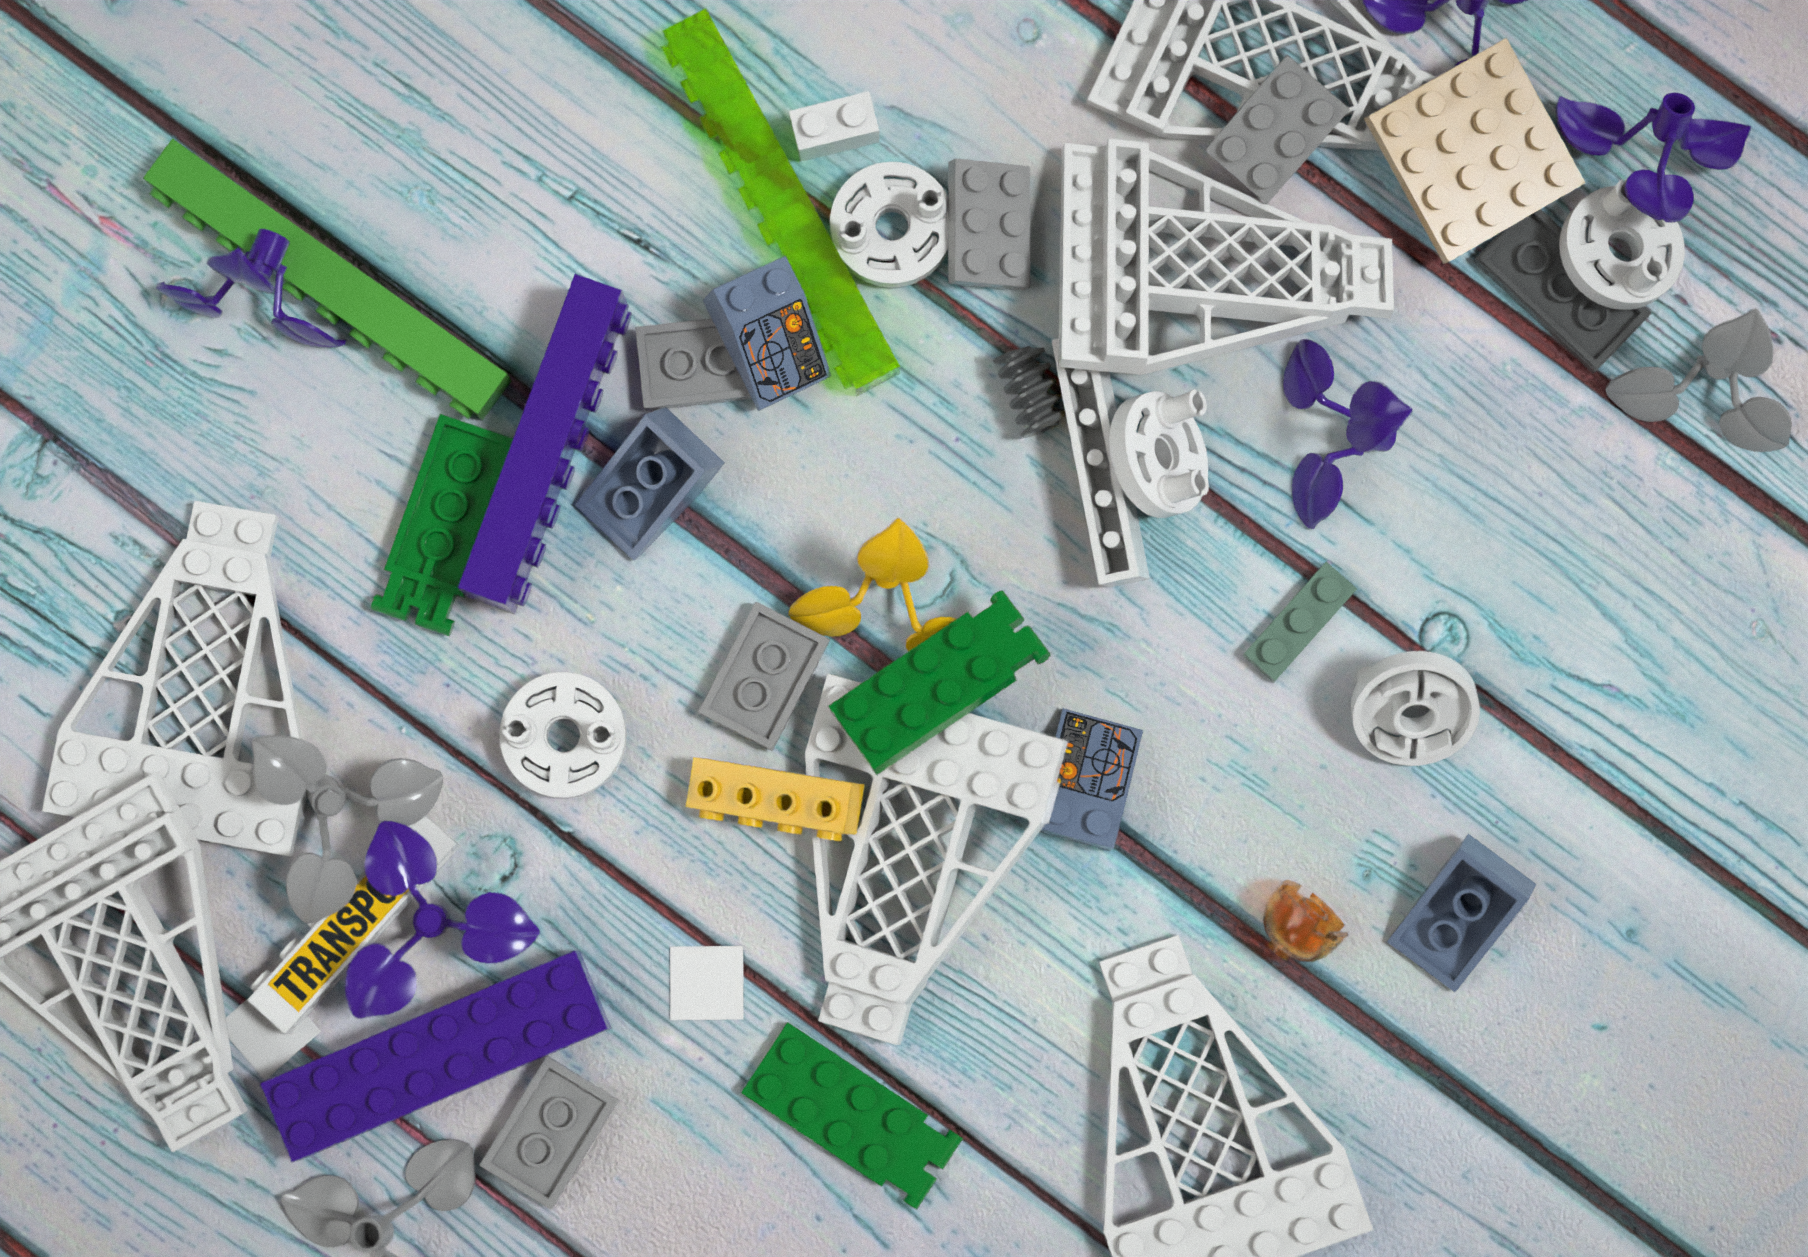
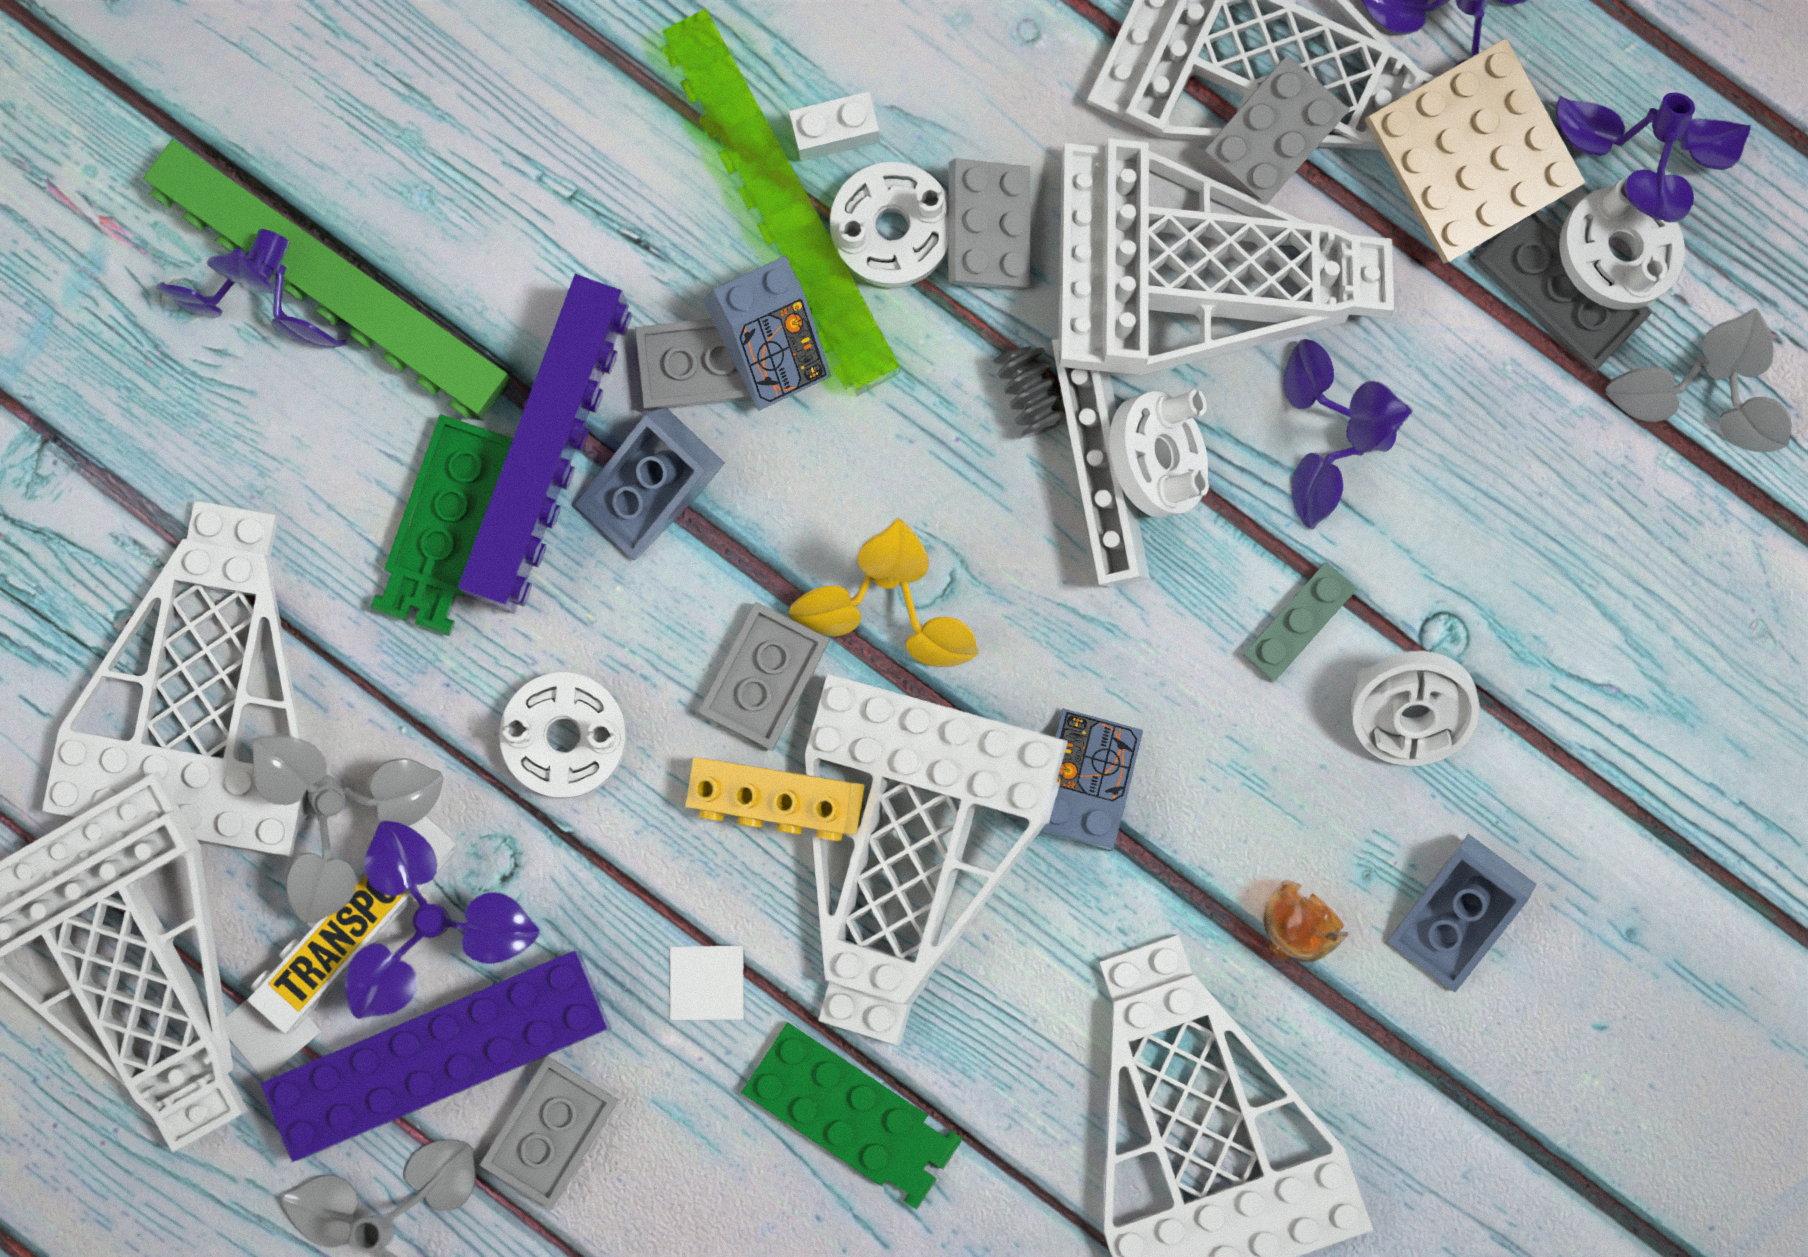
green hinge [828,590,1051,776] -> none

